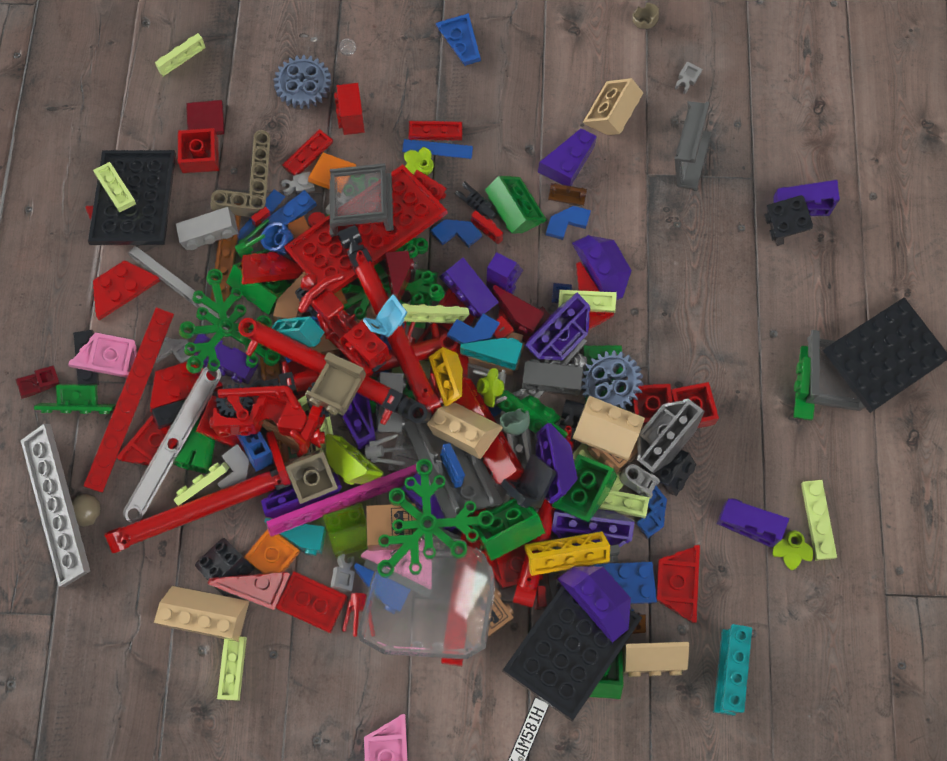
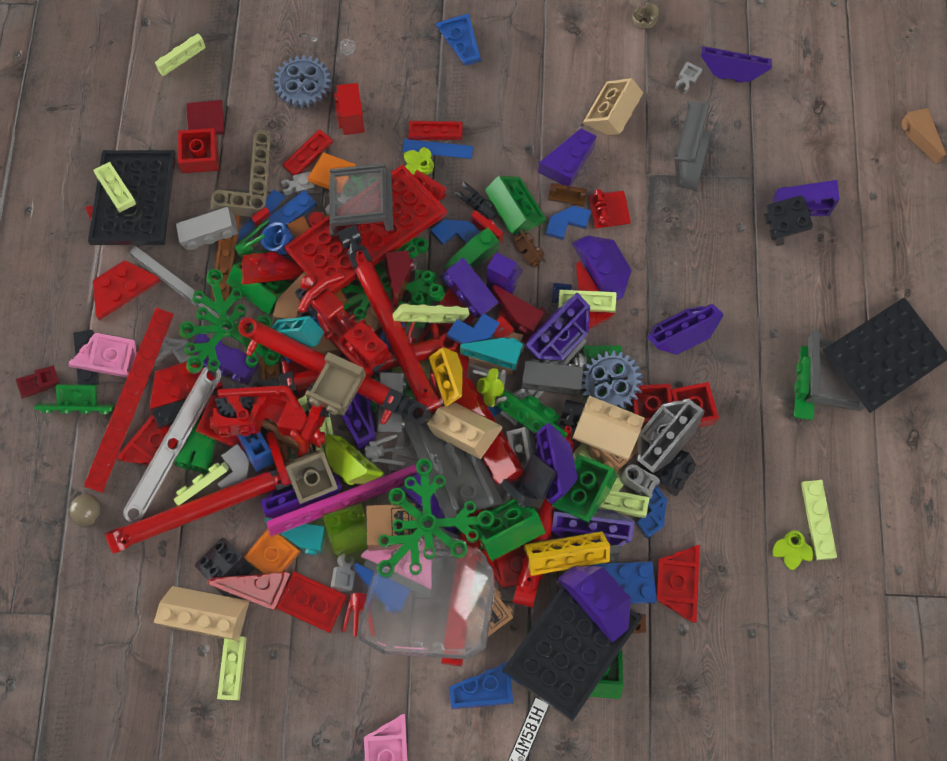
light grey plate [20,424,90,587] -> none
medium azure piece [363,295,407,338] -> none
blue tile [440,443,465,488] -> none
sand green hair [500,409,530,435] -> none
red tile [534,586,547,609] -> none
tan slope [622,642,689,677] -> none
teal fence [713,624,752,716] -> none
dark purple wedge [716,498,790,548] -> none
none -> green slope [443,228,499,270]
none -> blue wing [449,661,513,710]
none -> reddish brown hinge [513,229,546,268]
none -> red hinge [588,189,631,229]
none -> dark purple wedge [647,304,723,355]
none -> dark purple wedge [701,46,772,83]
none -> medium nougat slope [902,108,946,164]

